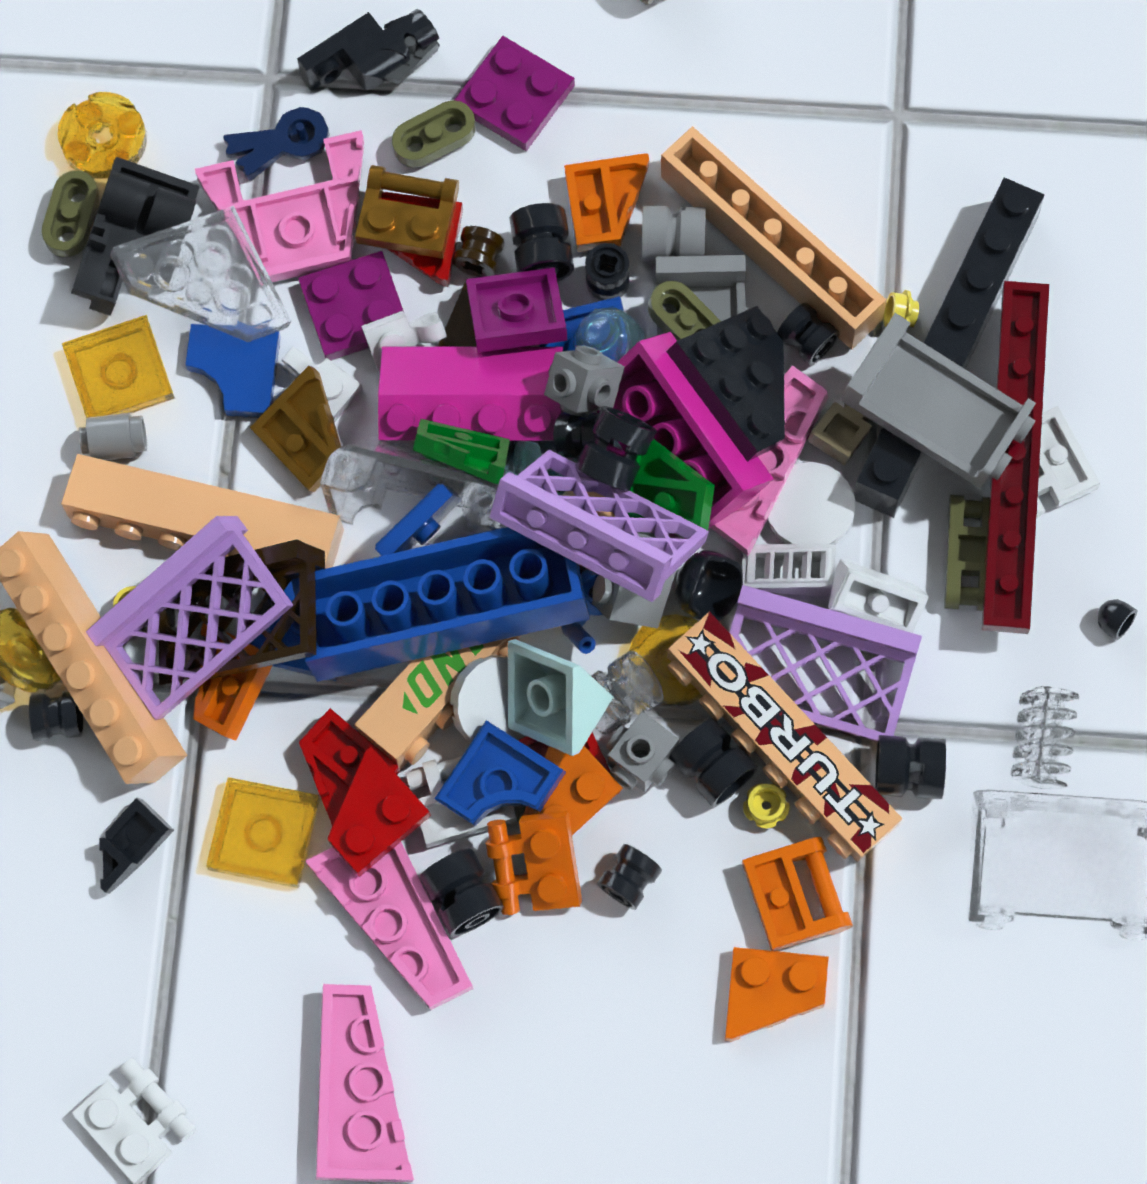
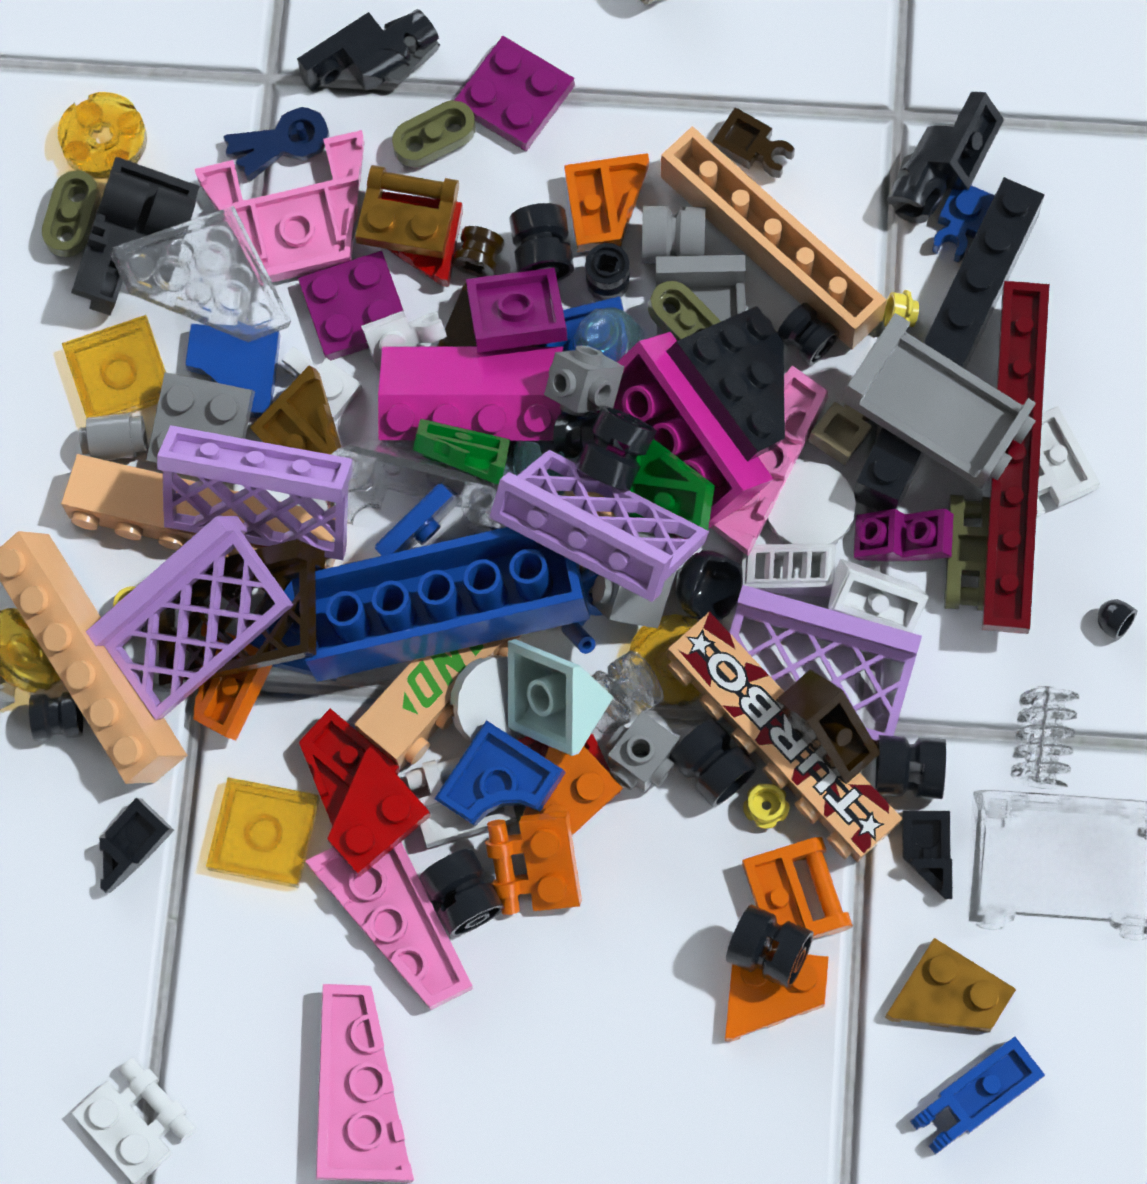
black wheel [597,844,662,910] -> none
none -> light grey plate [146,372,255,463]
none -> lavender fence [157,425,353,560]
none -> dark brown plate [712,107,795,178]
none -> black wheel [726,904,814,989]
none -> dark brown slope [776,669,880,784]
none -> magenta slope [854,508,954,562]
none -> pearl gold wing [885,938,1016,1032]
none -> black plate [887,91,1004,223]
none -> black slope [901,811,953,899]
none -> blue hinge [910,1037,1045,1155]
none -> blue plate [932,185,995,263]

